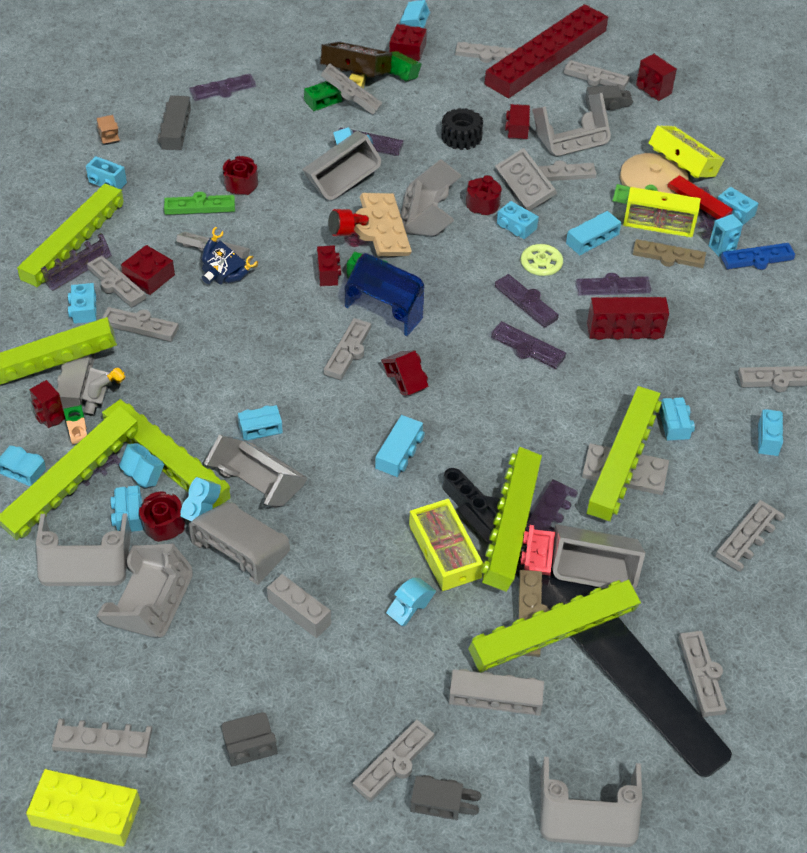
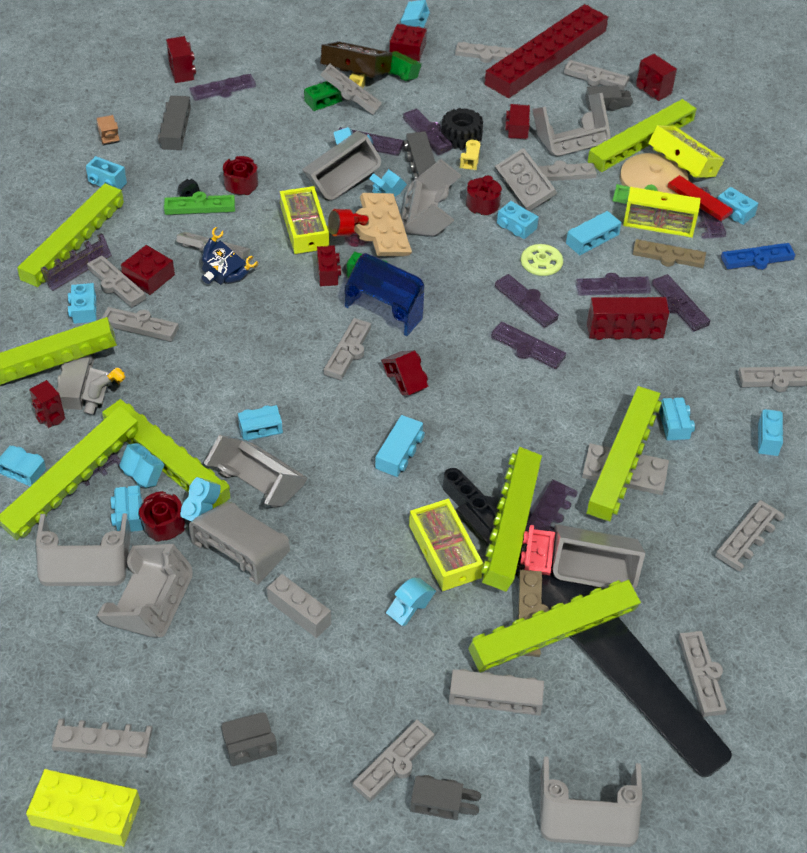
light nougat leg [64,405,87,444] -> none
medium azure brick [709,214,743,256] -> none
none -> dark red brick [166,36,196,83]
none -> black piece [177,178,201,197]
none -> brick [280,186,329,254]
none -> medium azure brick [369,169,407,197]
none -> clear purple hinge [403,108,452,155]
none -> dark grey brick [403,131,436,180]
none -> light yellow leg [460,140,480,170]
none -> lime brick [588,99,697,173]
none -> clear purple hinge [652,274,711,332]

